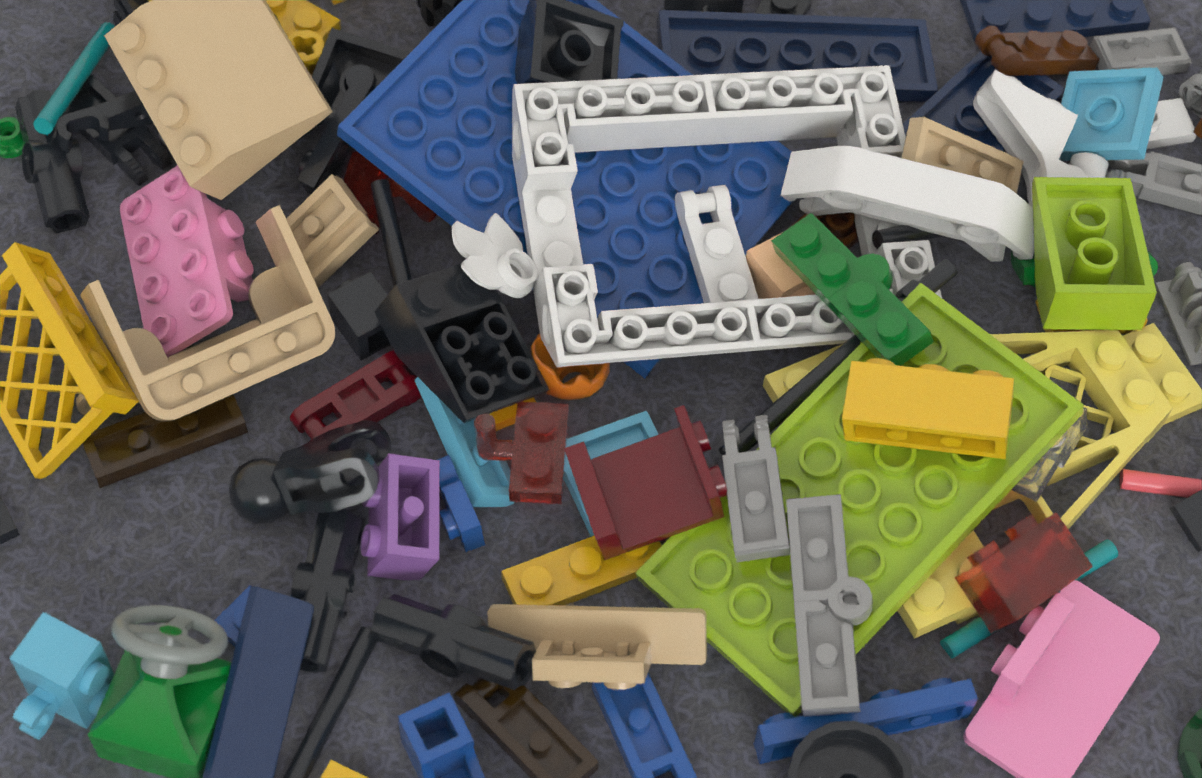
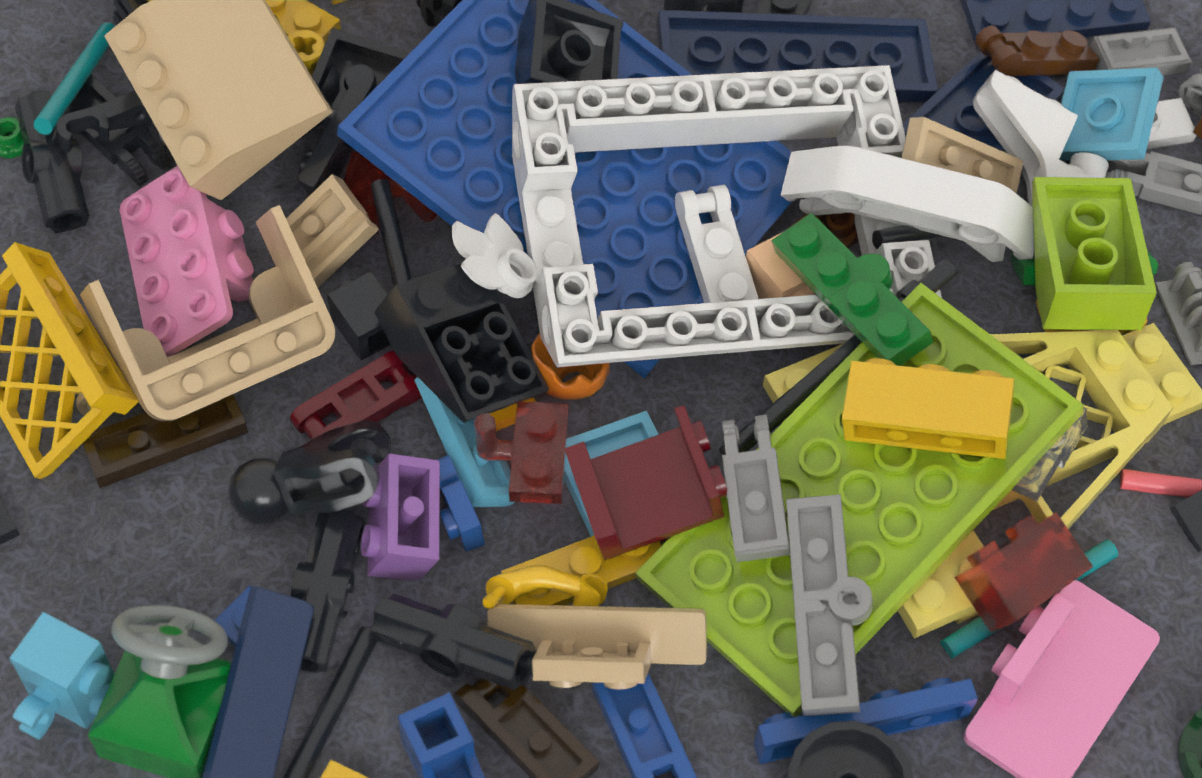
none -> yellow piece [482,565,608,609]

